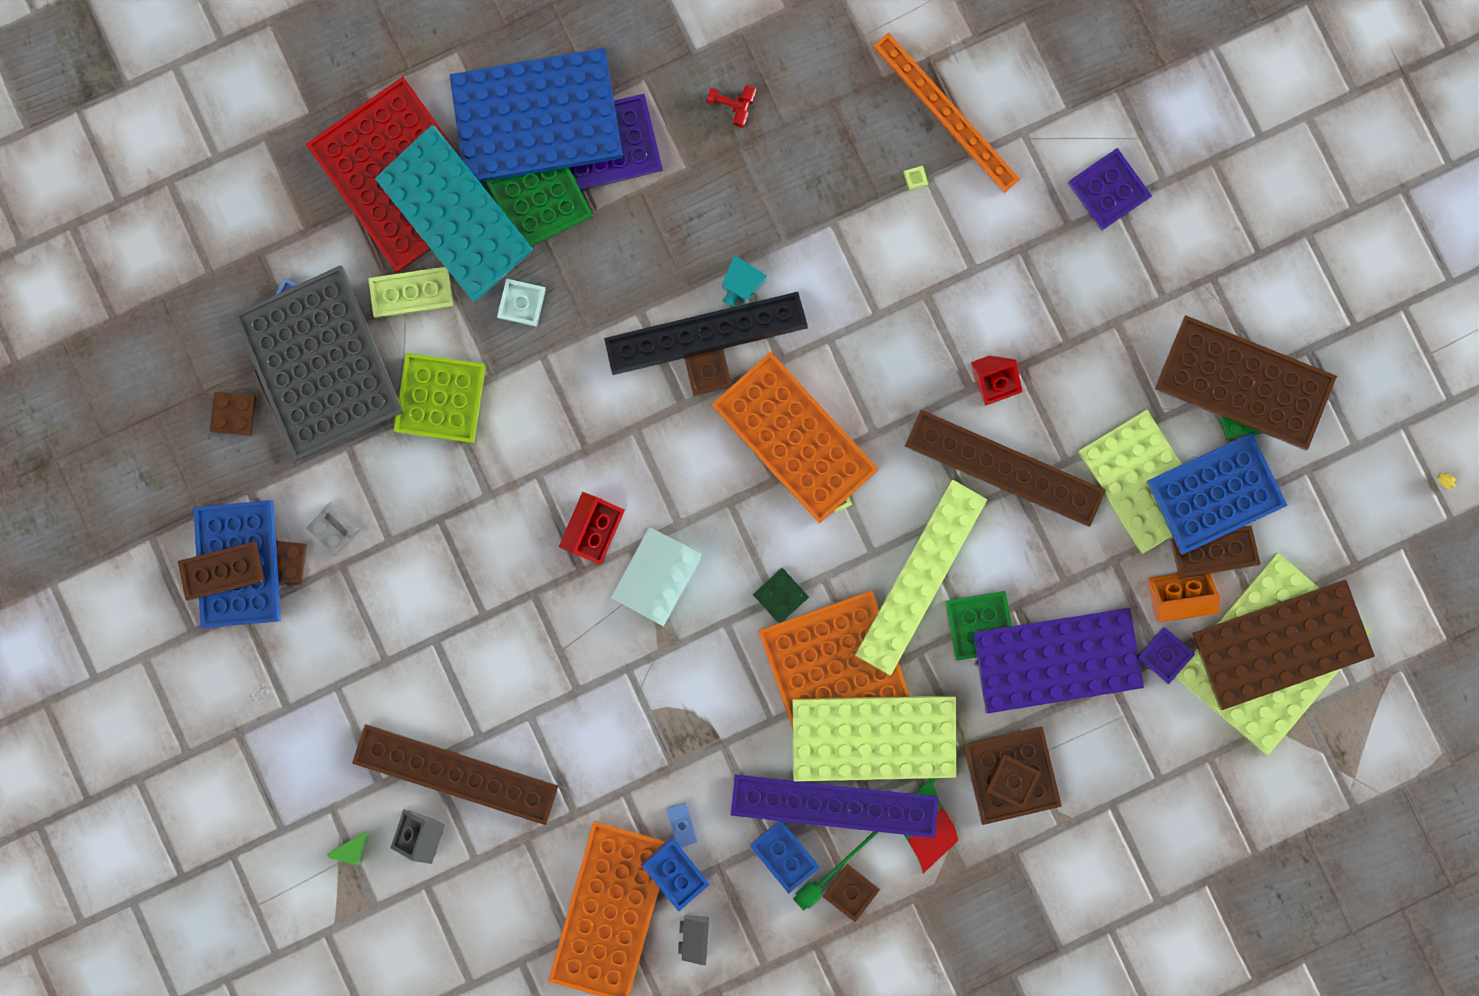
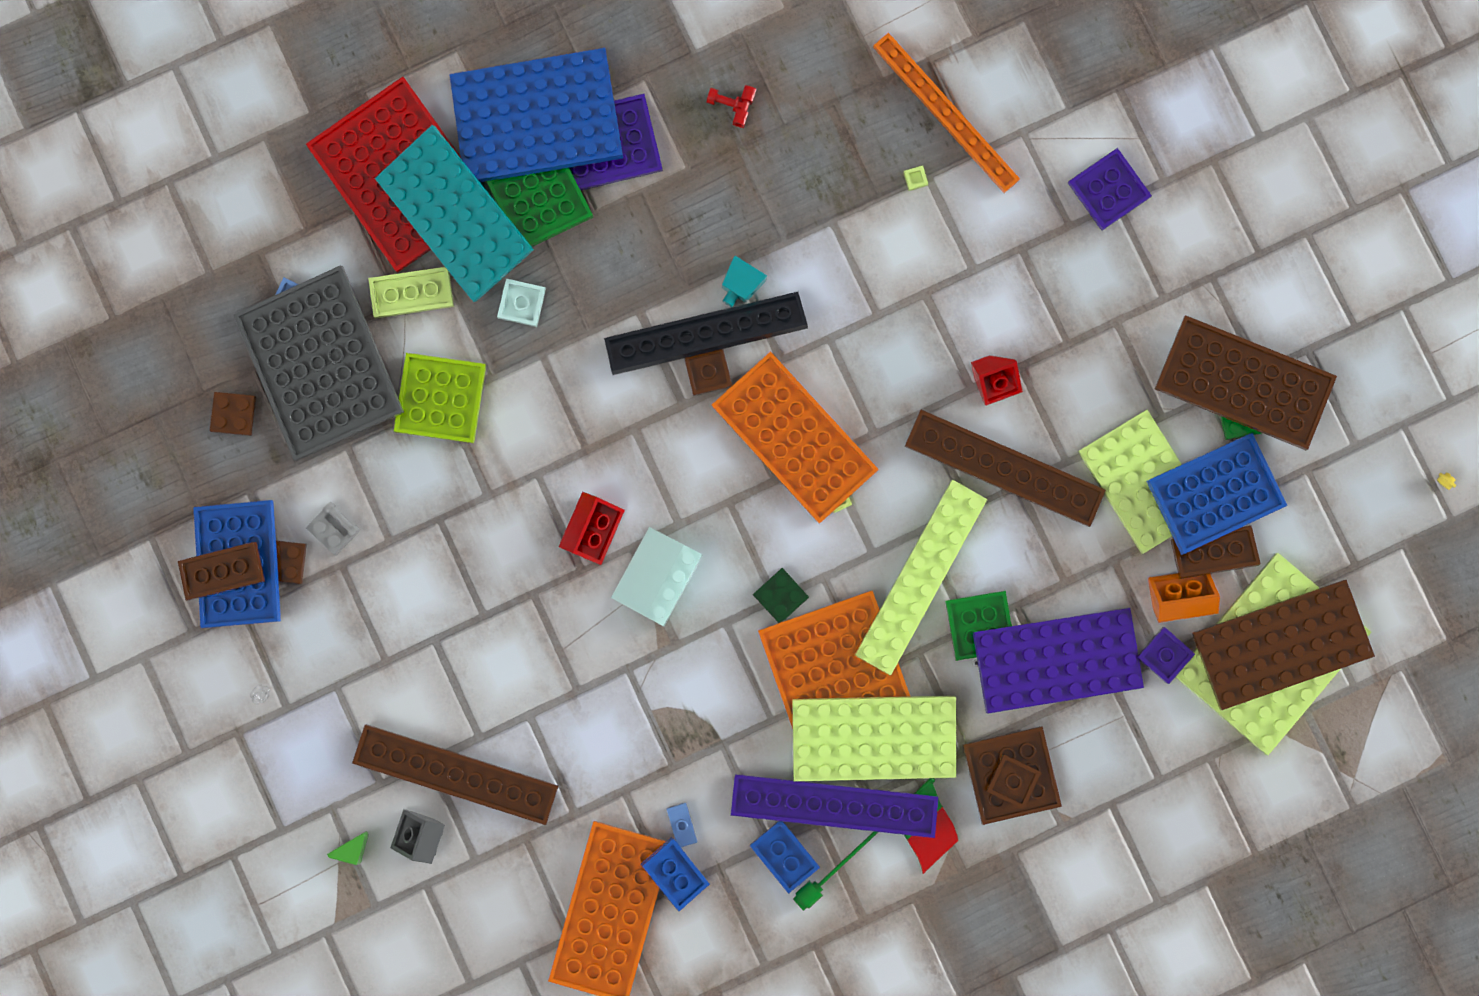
dark grey slope [678,915,709,965] -> none
reddish brown plate [823,863,880,922] -> none

